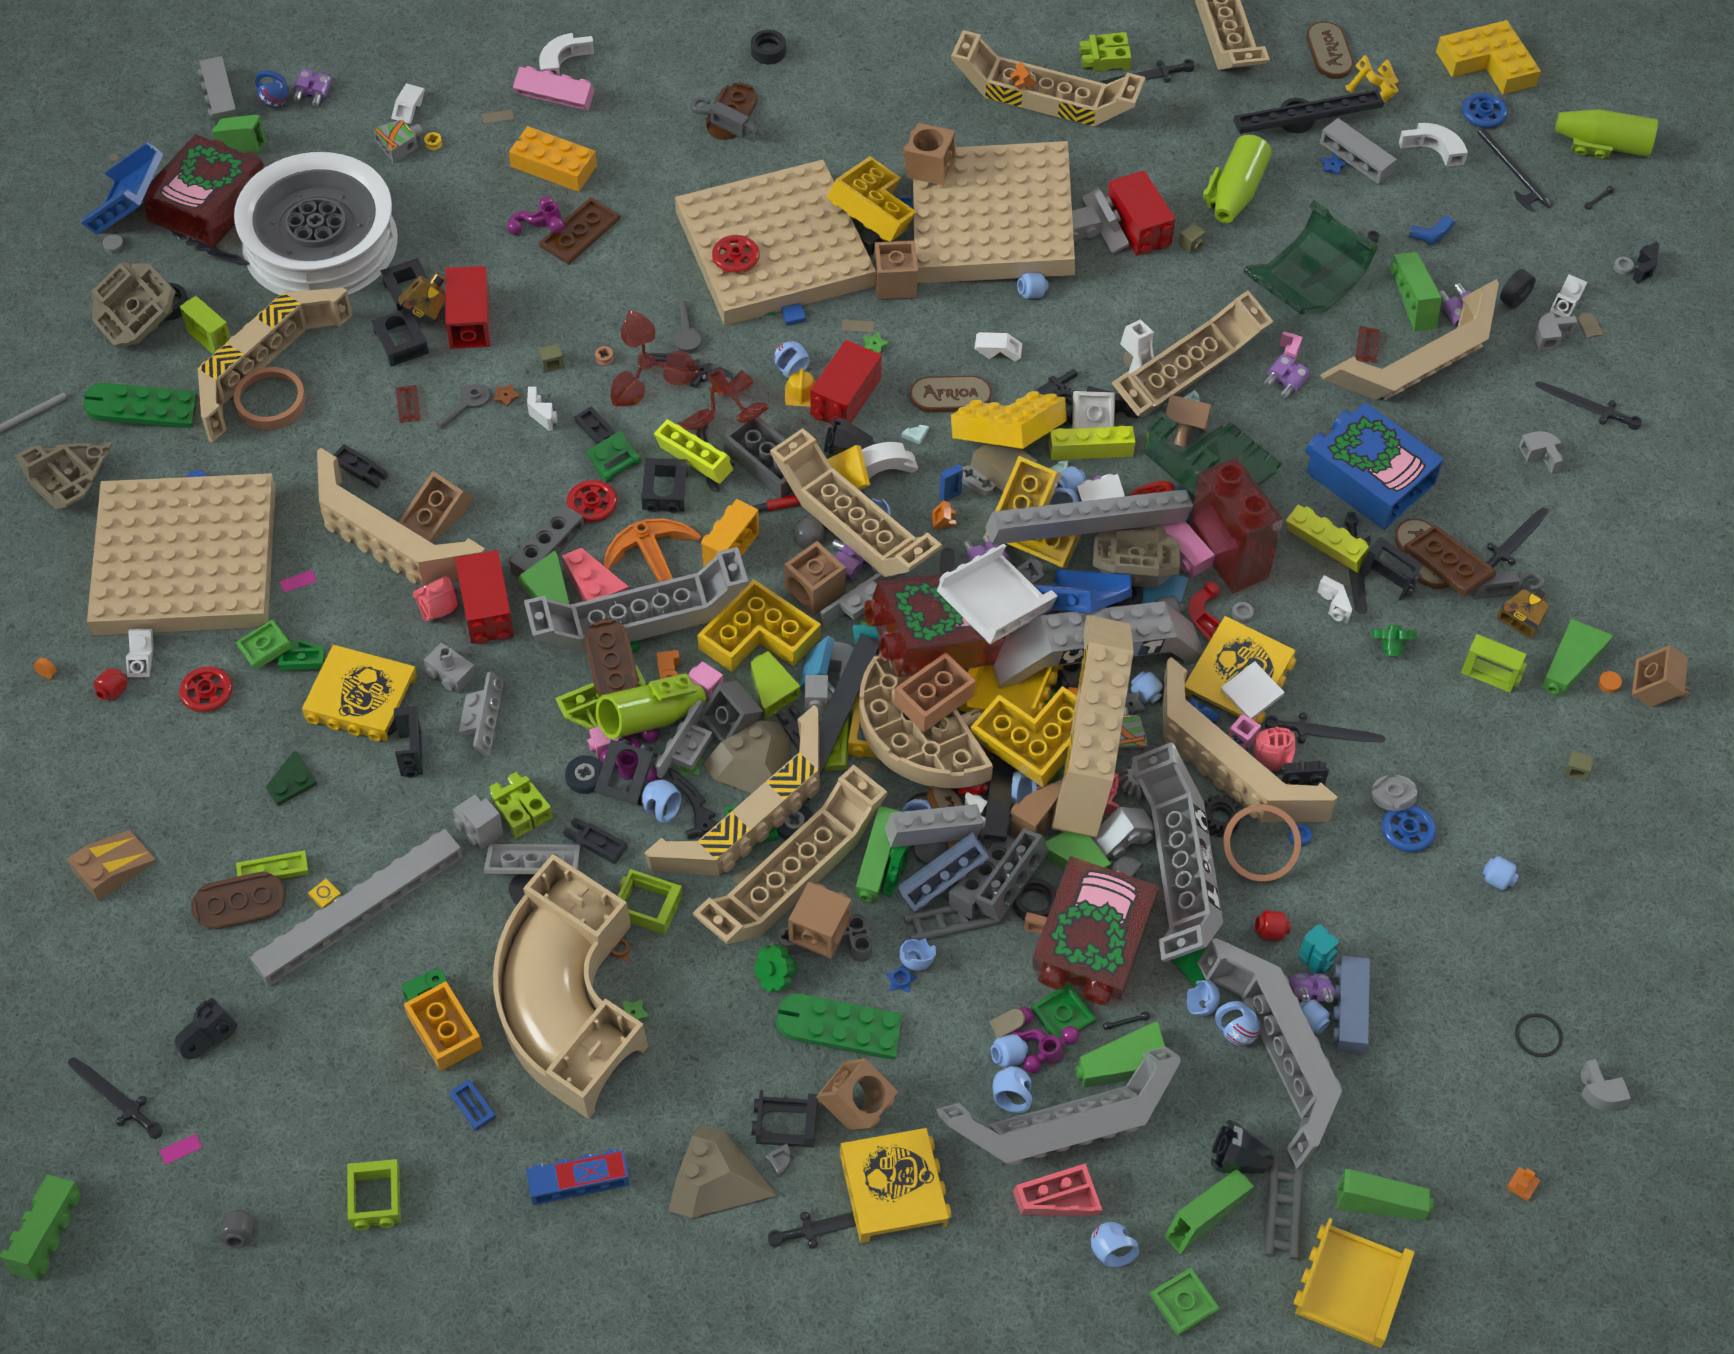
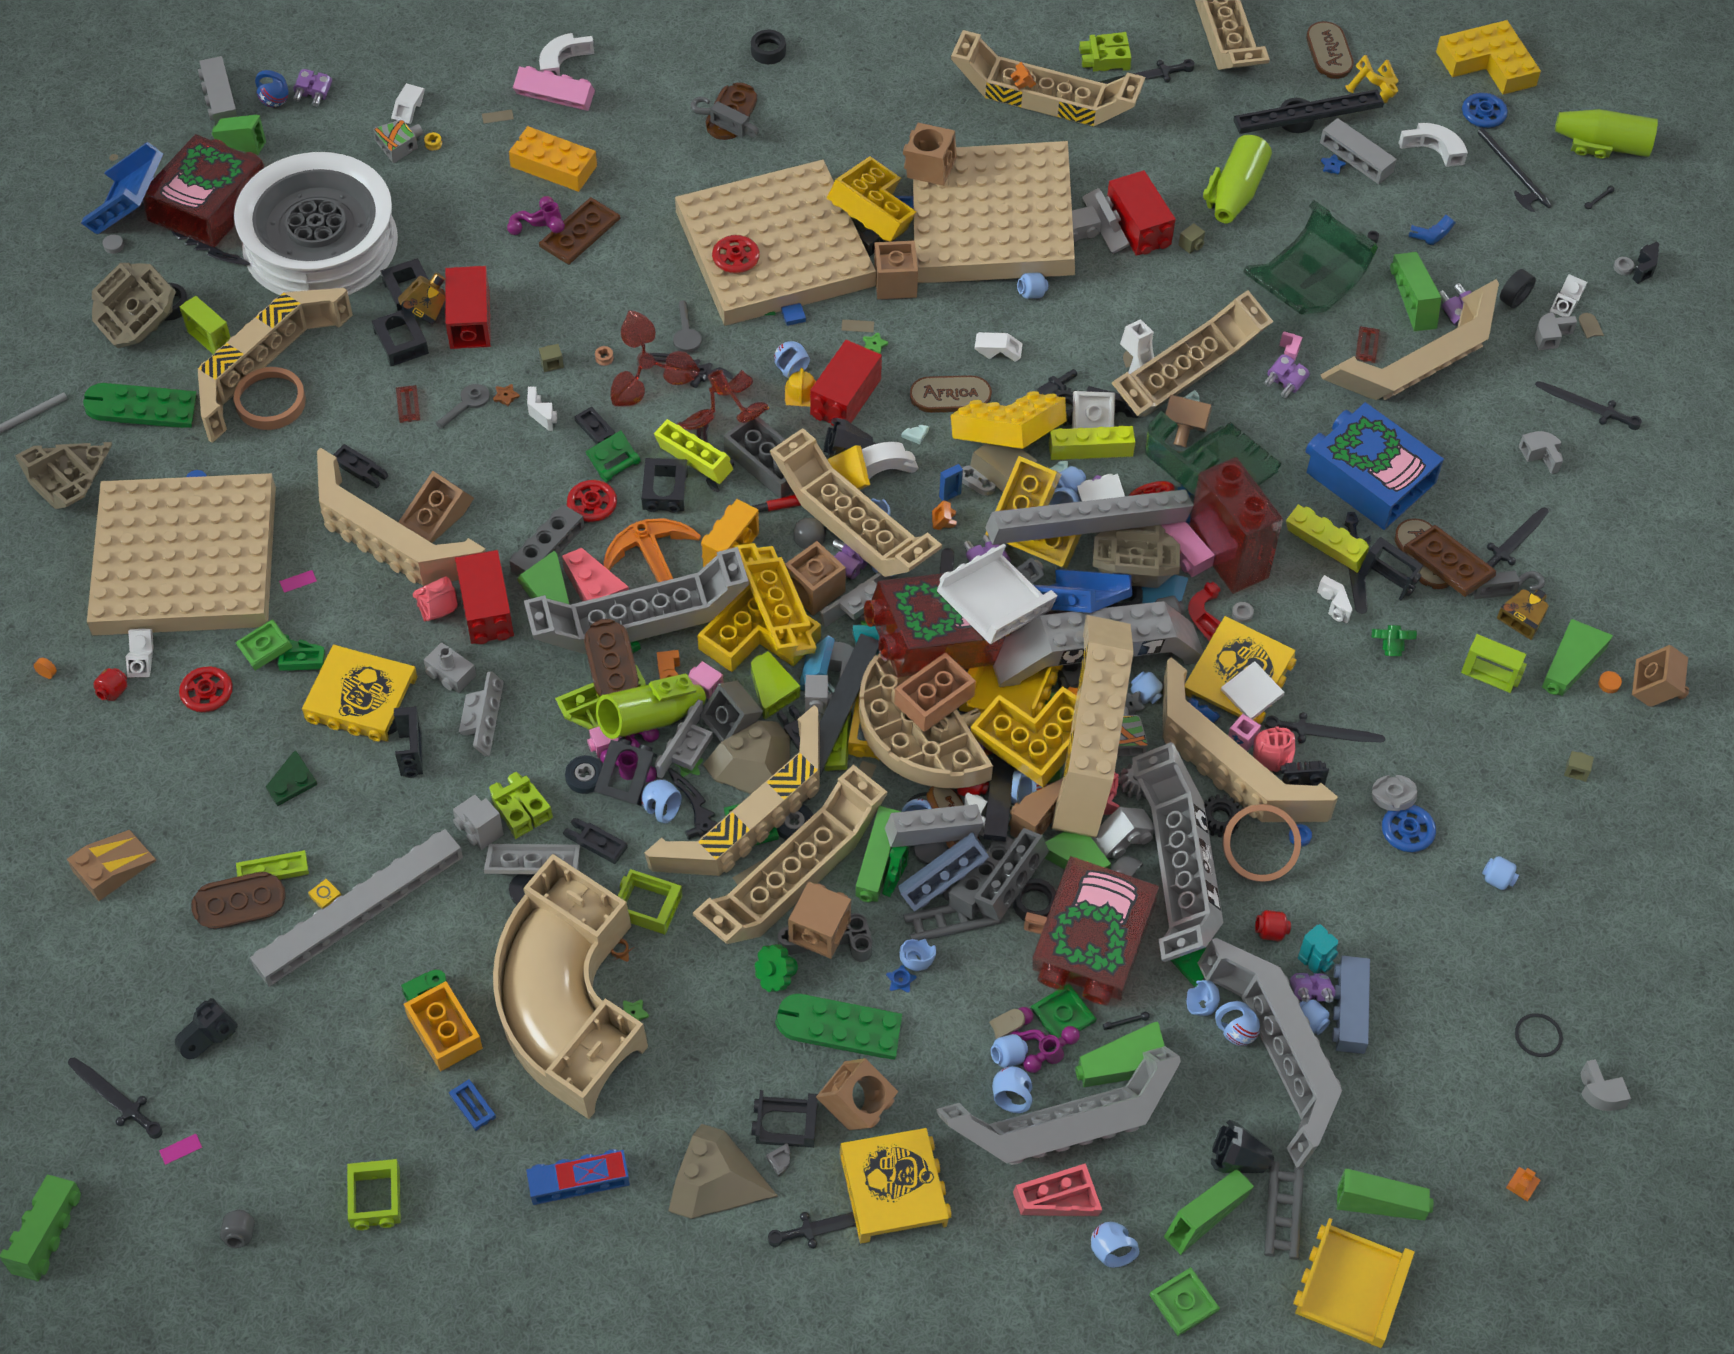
none -> yellow slope [734,543,816,661]

